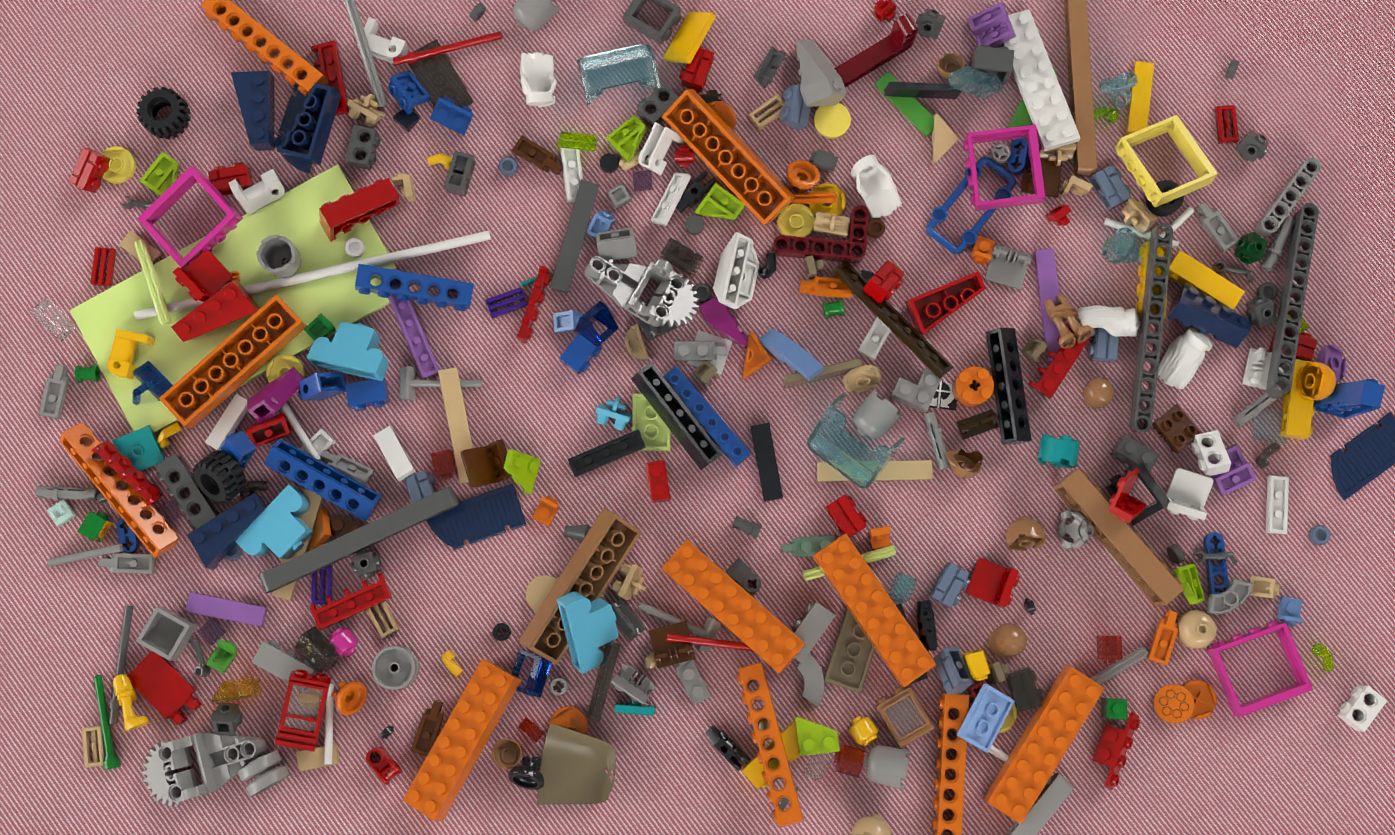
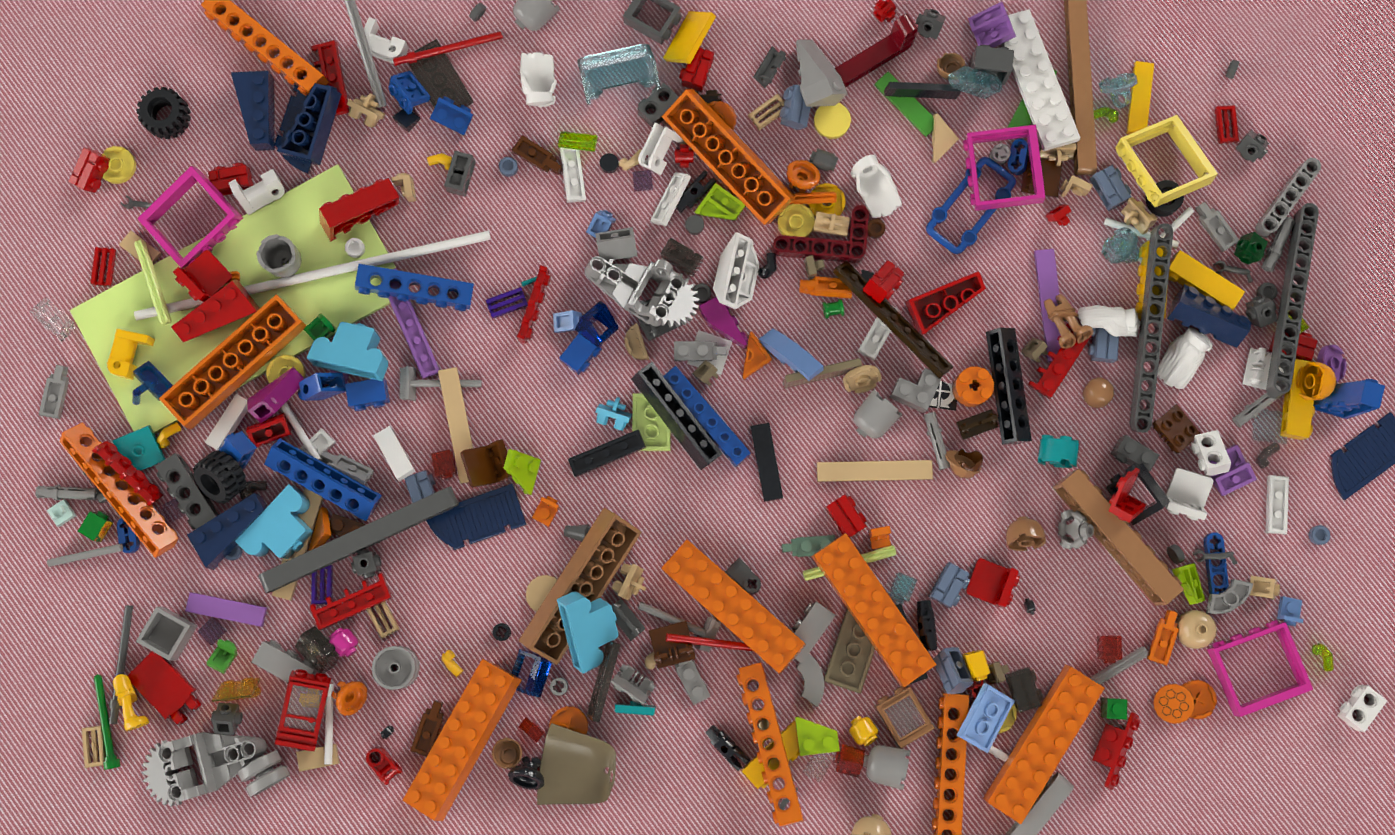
green bush [75,365,100,383] -> none
light grey hinge [99,553,156,574] -> none
lime wing [139,151,179,196] -> none
dark grey piece [188,638,210,677] -> none
dark grey brick [345,125,381,170] -> none
dark grey tile [550,179,599,293] -> none
lime wing [606,115,647,163] -> none
light grey tile [606,183,632,209] -> none
red brick [646,460,671,503] -> none
dark grey pin [732,516,762,539] -> none
clear light blue windscreen [807,393,905,488] -> none
orange bracket [970,236,996,265] -> none
light grey hinge [984,244,1031,290] -> none
medium nougat piece [988,623,1027,658] -> none

